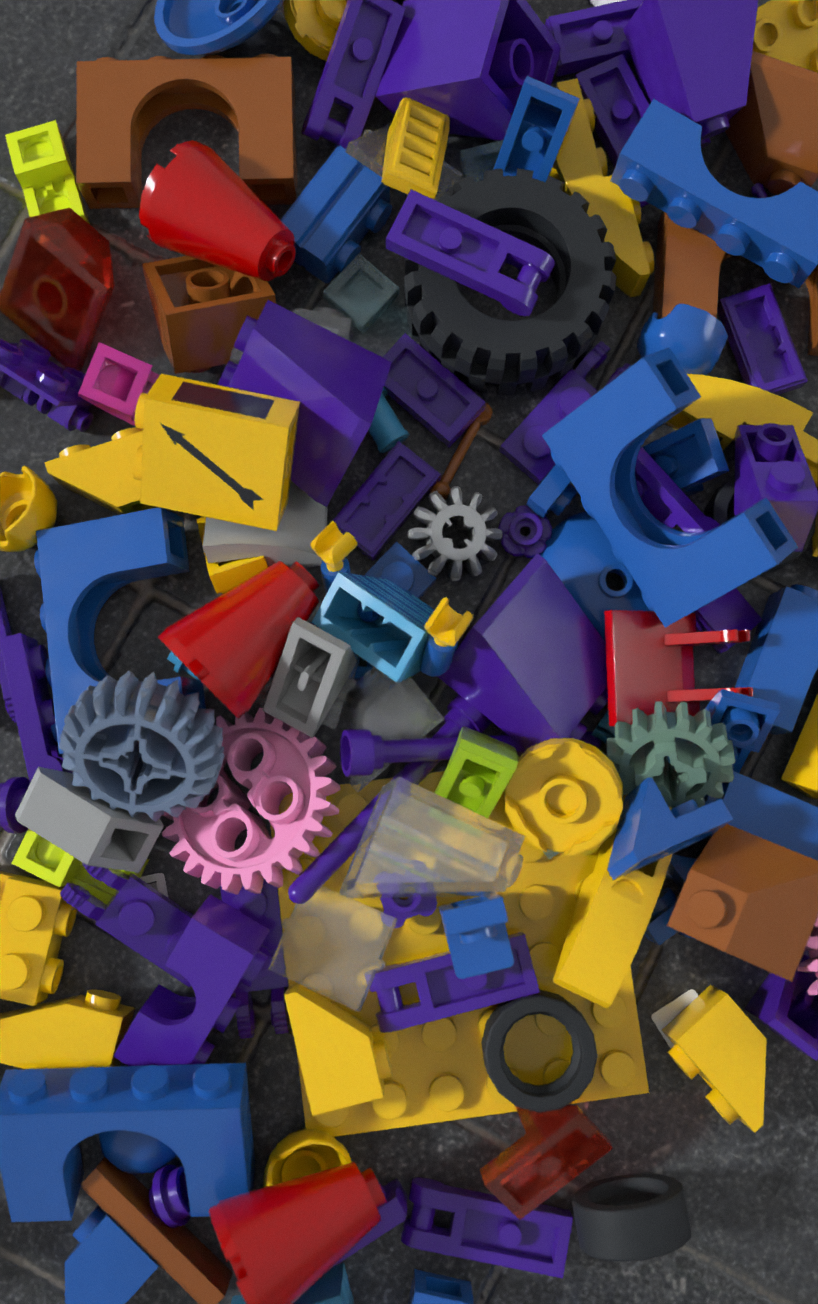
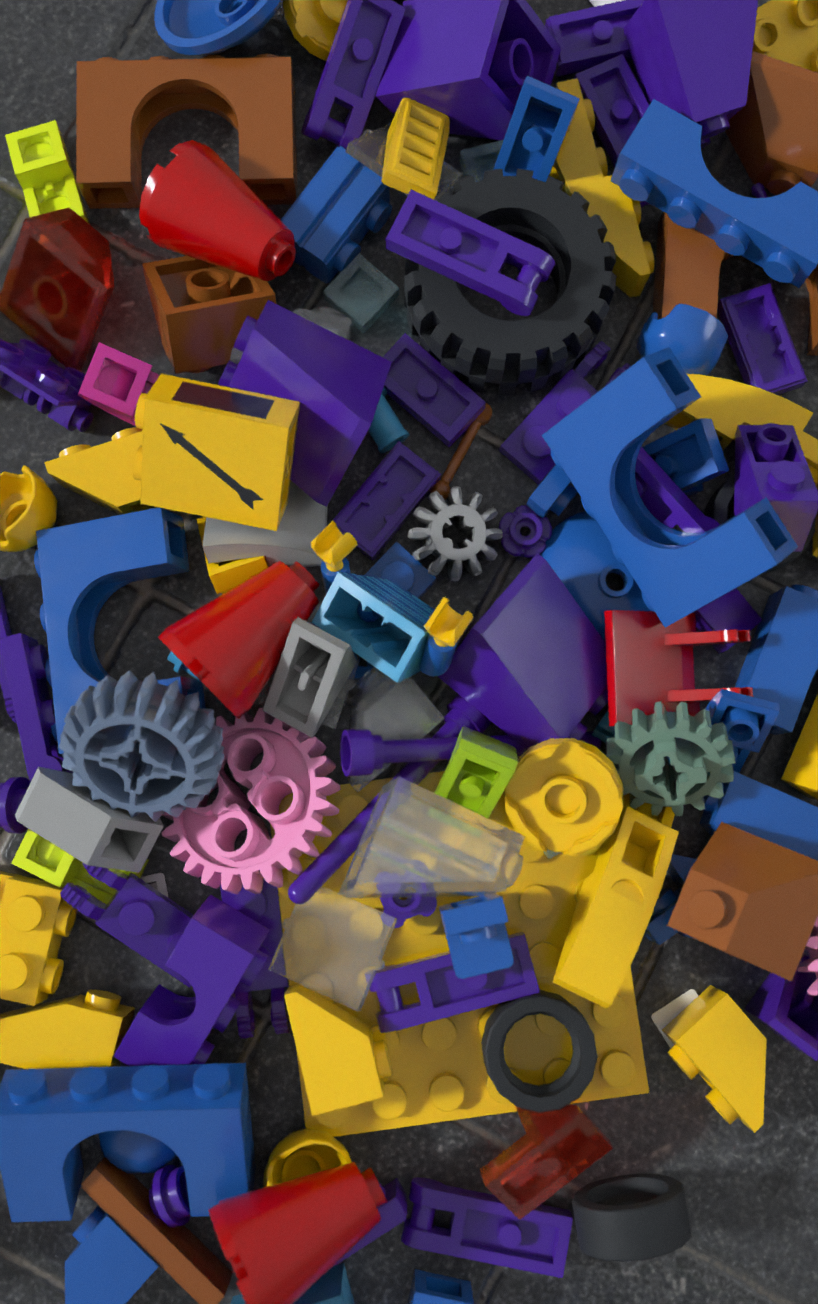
blue slope [607,777,734,880] -> none

